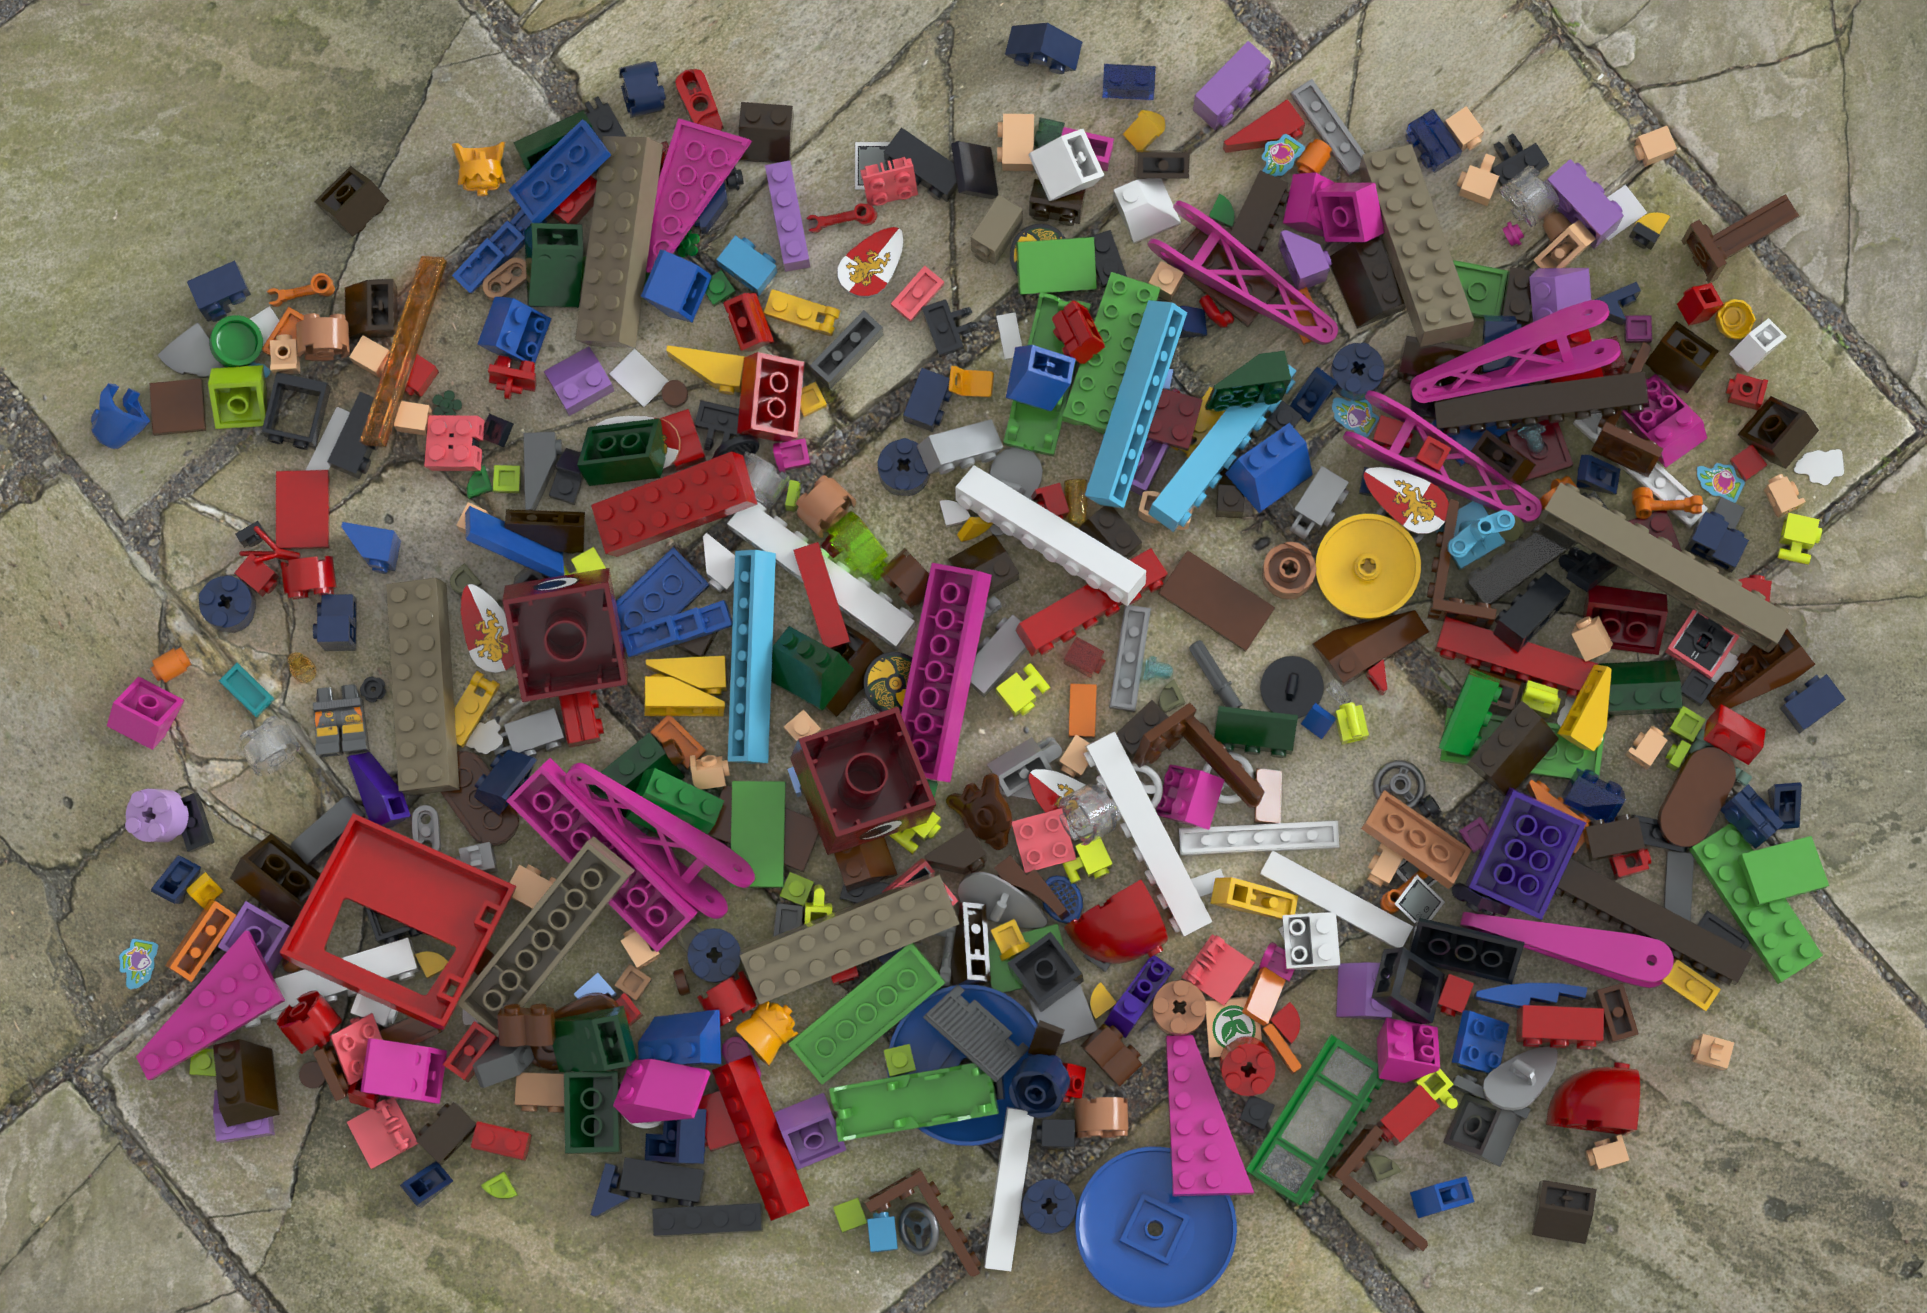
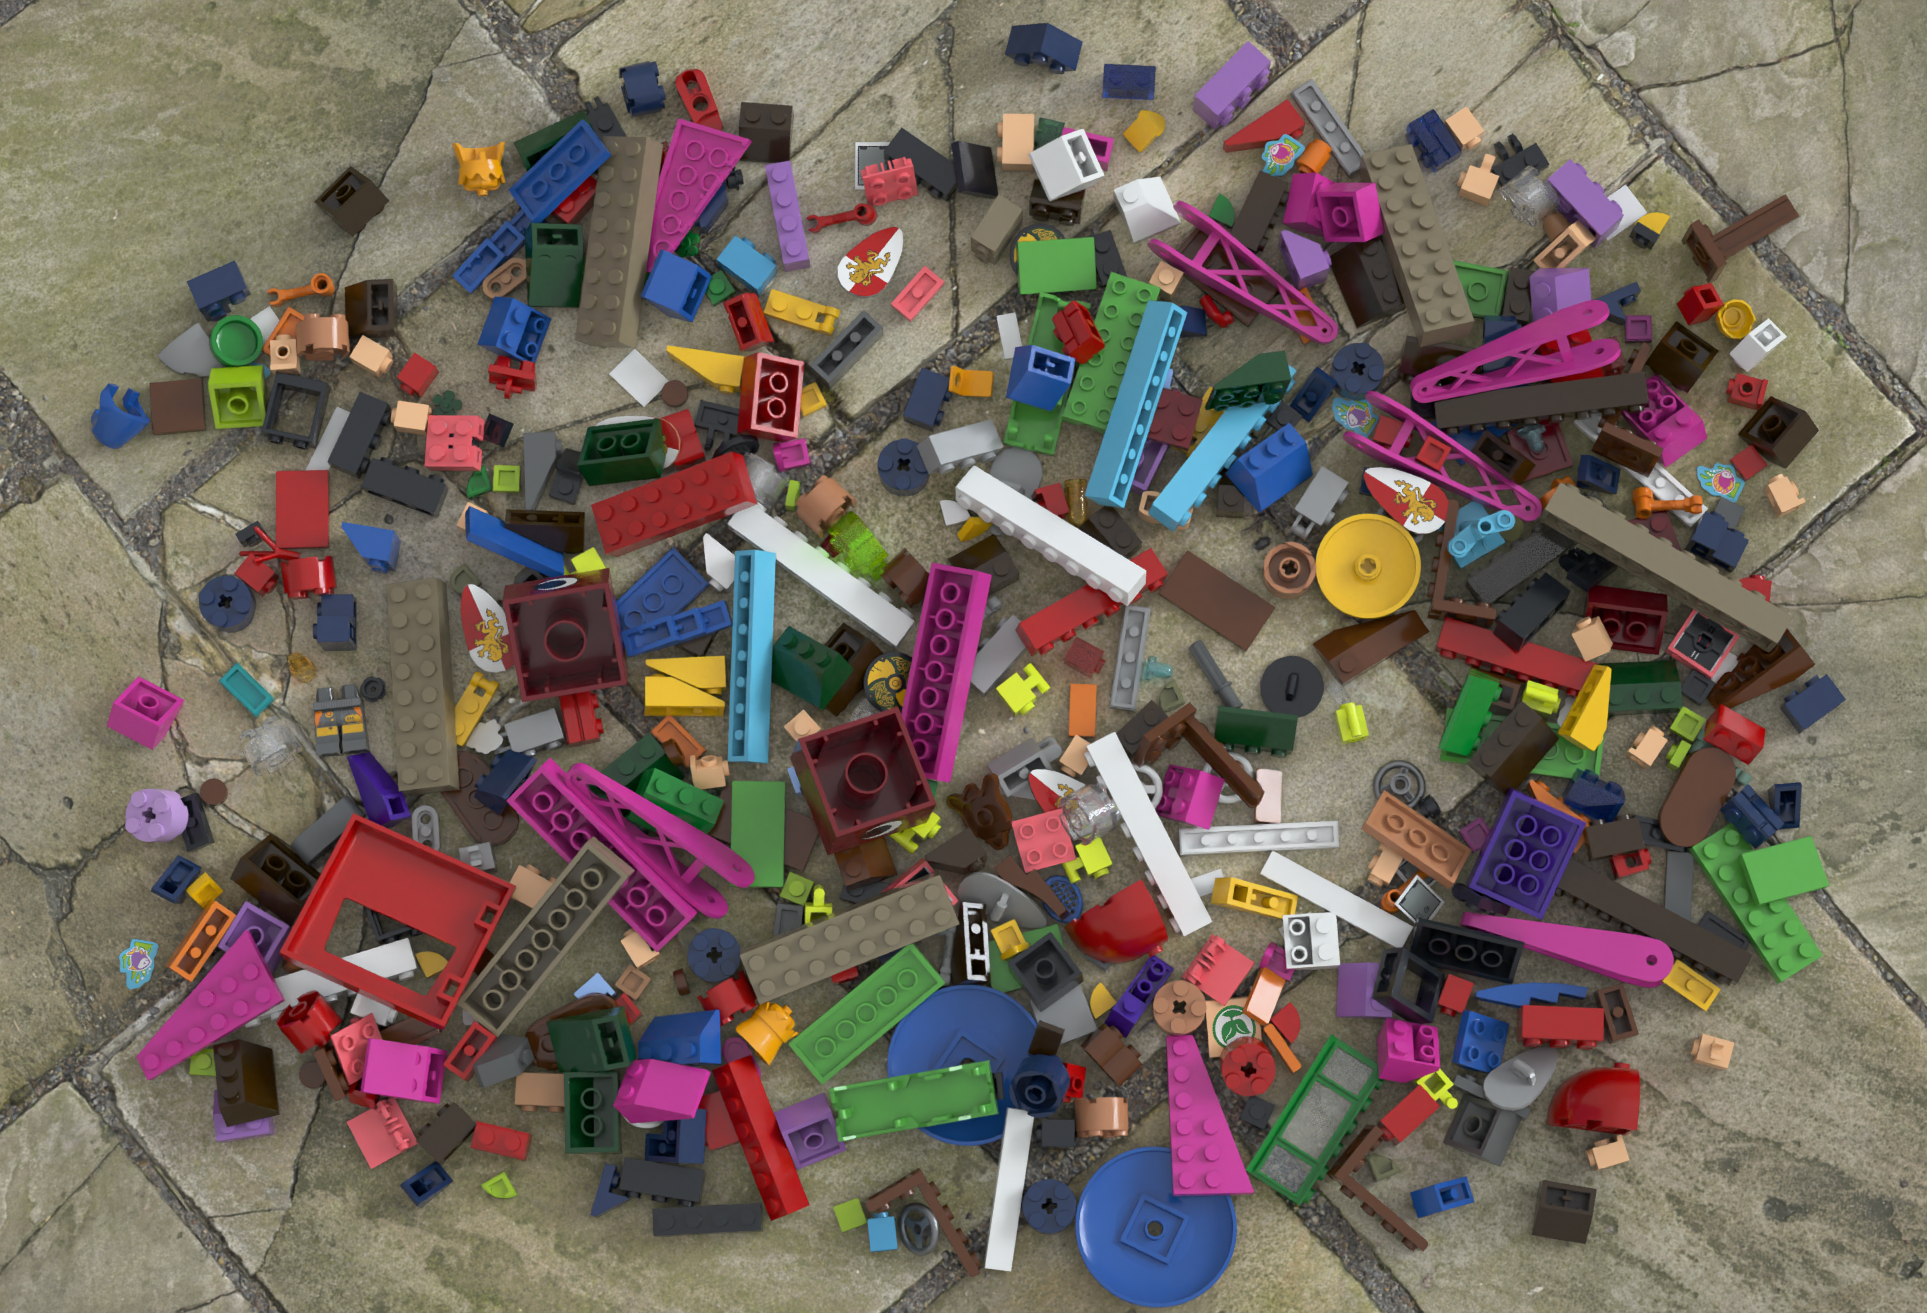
orange brick [150,647,192,683] -> none
clear orange tile [360,256,447,447] -> none
reddish brown brick [497,1004,556,1047] -> none
medium lavender slope [544,346,614,416] -> none
red tile [793,542,851,649] -> none
lime plate [884,1044,916,1077] -> none
black hinge [922,299,978,357] -> none
dark grey window [923,985,1029,1082] -> none
dark brown brick [1134,150,1190,179] -> none
blue tile [1301,703,1337,739] -> none
red slope [1366,660,1387,695] -> none
dark pink plate [1502,221,1524,247] -> none
light nougat brick [1634,126,1677,167] -> none
neon yellow brick [1777,513,1822,565] -> none
white sticker [1794,449,1844,485] -> none
none -> reddish brown tile [200,778,228,806]
none -> black brick [361,457,449,518]

